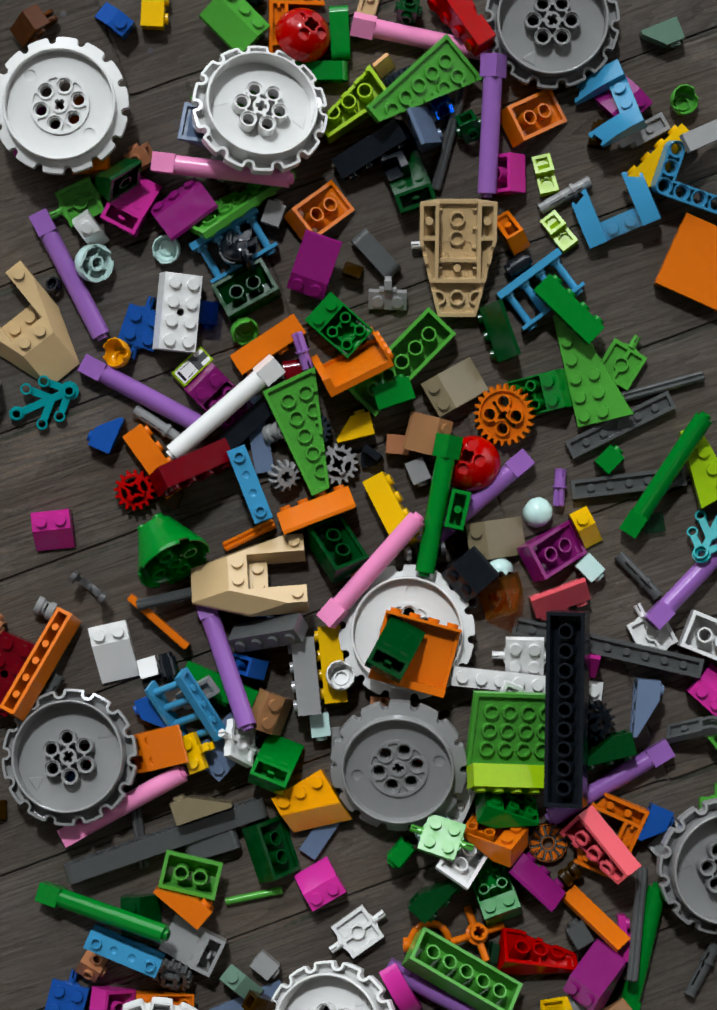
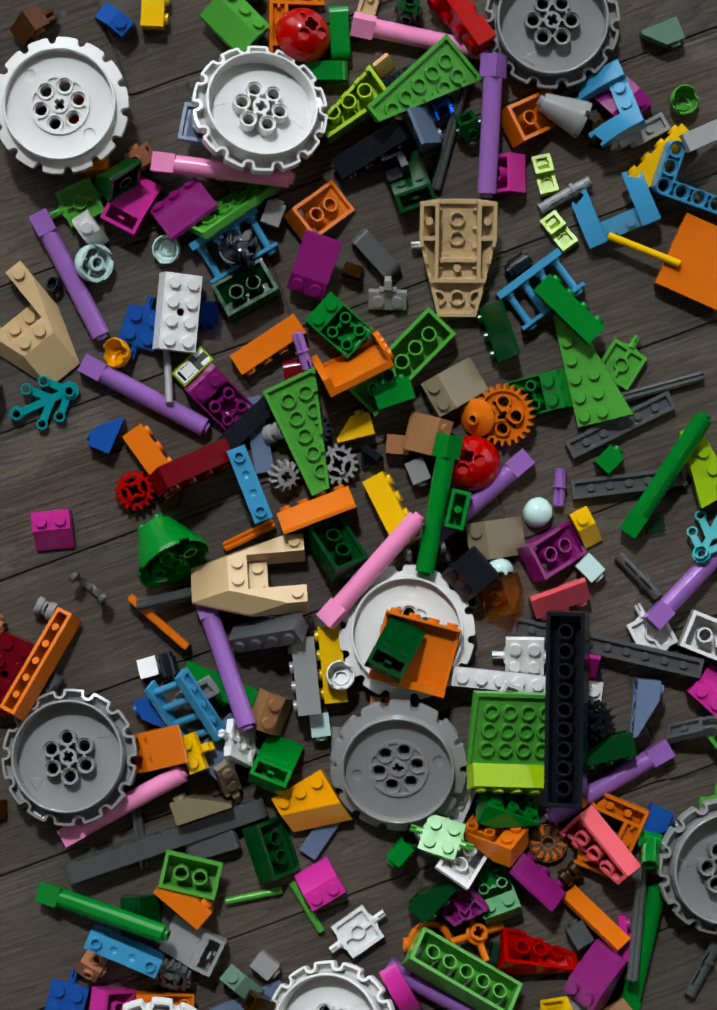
white slope [88,619,139,684] -> none
light grey pin [132,405,181,441] -> none
white brick [166,354,286,460] -> none
bright green hair [230,317,259,346] -> none
blue slope [232,651,269,680] -> none
orange slope [497,210,531,255] -> none
none -> light grey bar [163,351,173,405]
none -> dark tan hinge [213,758,242,804]
none -> bright green bar [289,880,325,934]
none -> magenta slope [441,885,490,927]
none -> orange dish [460,398,495,436]
none -> light grey cone [536,93,592,138]
none -> yellow bar [607,232,681,267]
none -> green piece [638,830,662,870]

